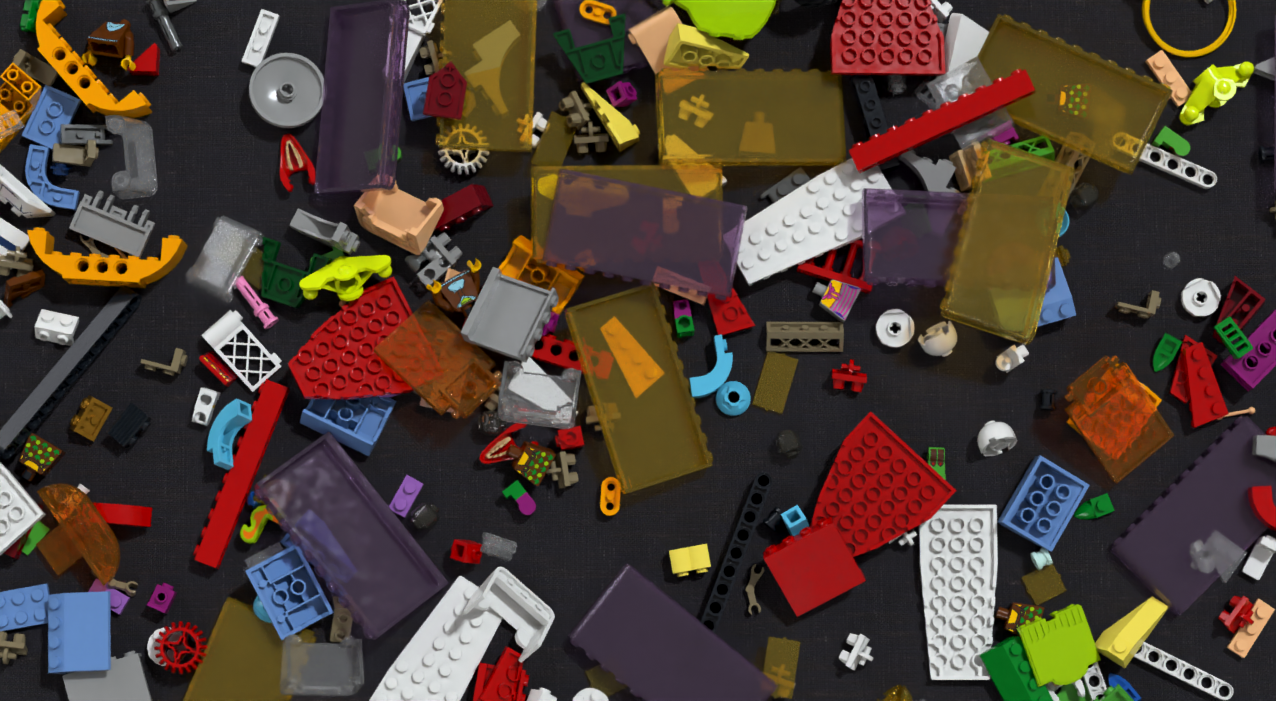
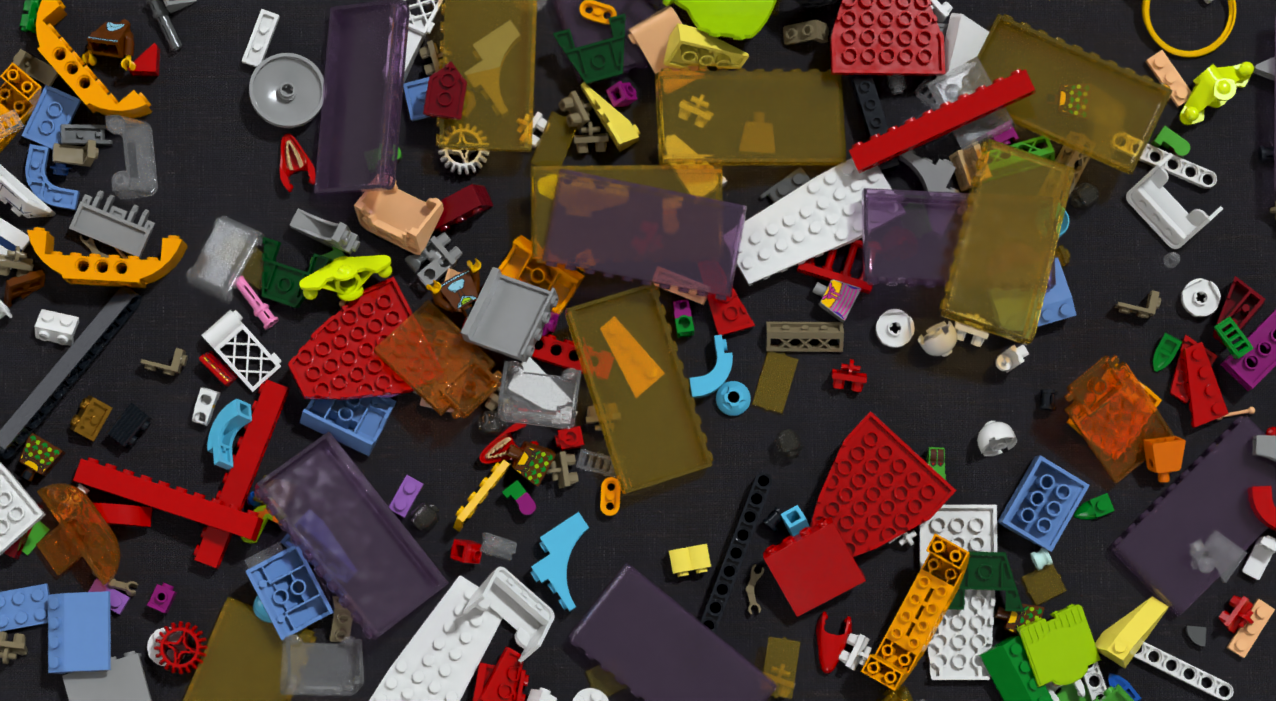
none -> red brick [73,457,264,541]
none -> yellow wing [453,460,510,532]
none -> medium azure arch [530,512,589,611]
none -> clear slope [576,449,620,478]
none -> dark tan bracket [783,20,829,45]
none -> red animal [816,611,852,673]
none -> light orange slope [861,533,970,691]
none -> dark green wing [948,551,1023,612]
none -> white hips [954,313,989,347]
none -> white windscreen [1126,153,1223,249]
none -> orange torso [1143,436,1186,482]
none -> dark grey tile [1186,626,1206,647]

